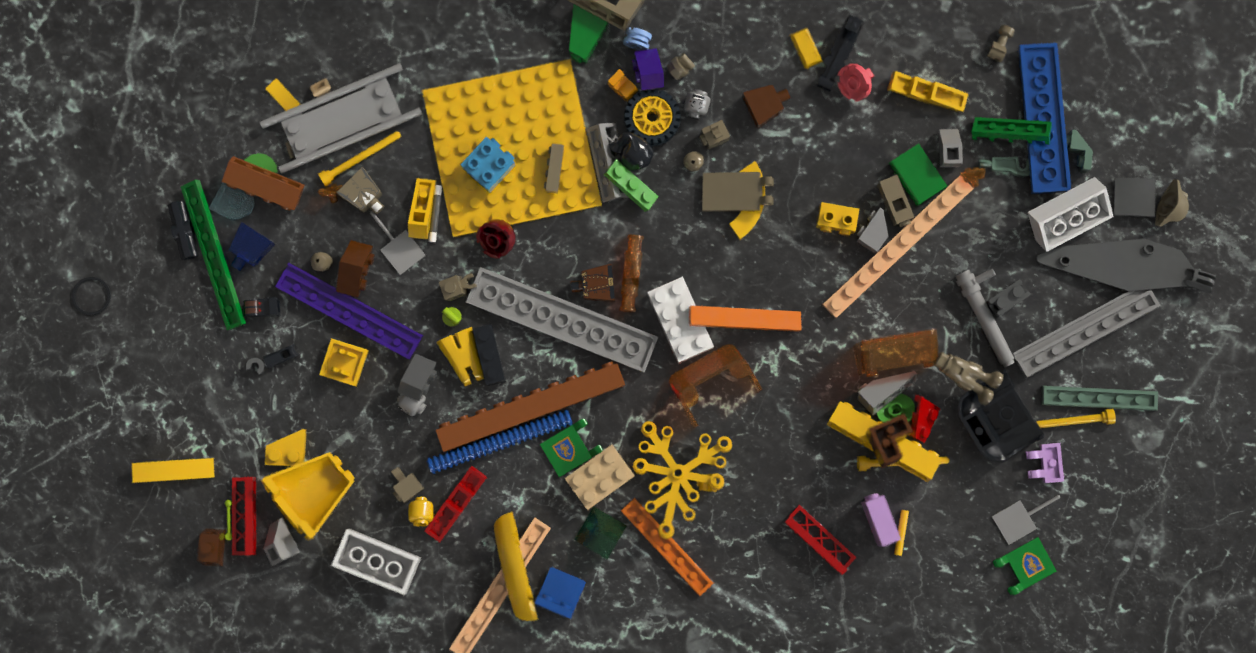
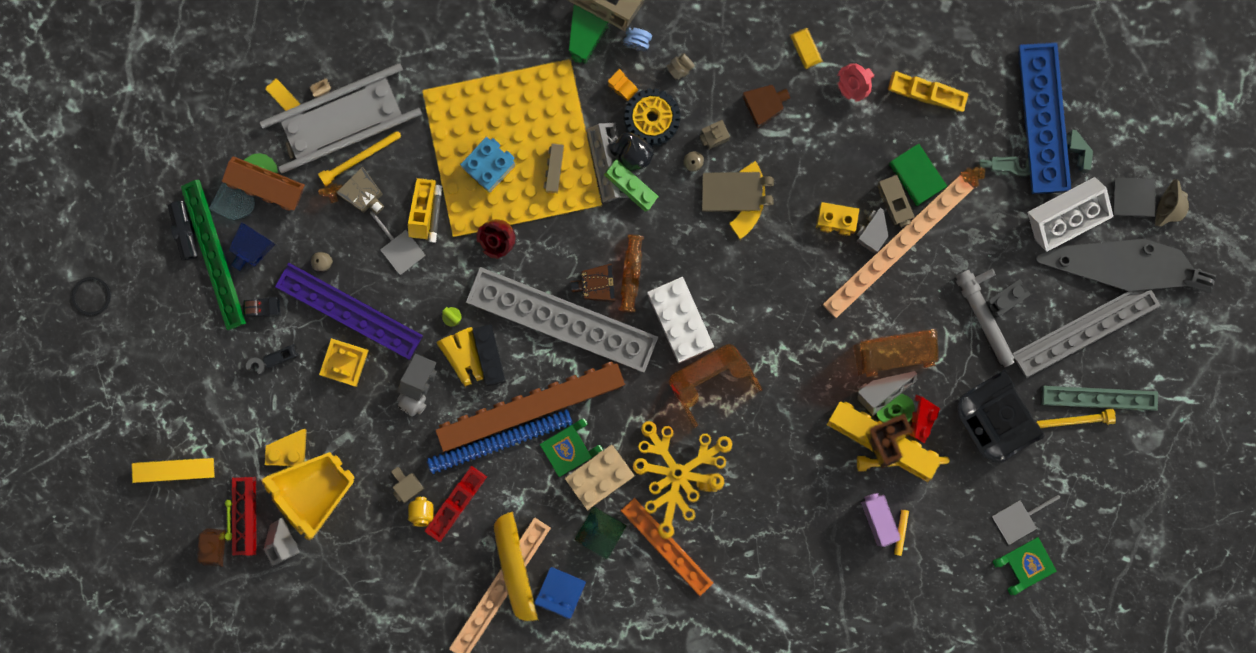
white brick [332,529,421,595] -> none
reddish brown brick [336,240,375,298] -> none
dark tan brick [439,273,477,301] -> none
dark purple brick [632,48,664,90] -> none
light grey head [684,89,711,119] -> none
orange tile [689,306,801,332] -> none
red fence [784,505,857,575] -> none
black piece [816,15,863,92] -> none
dark tan piece [934,352,1003,405] -> none
light grey slope [939,129,963,167] -> none
green hinge [972,117,1052,145] -> none
dark tan leg [987,25,1015,62] -> none
lavender plate [1026,443,1064,483] -> none

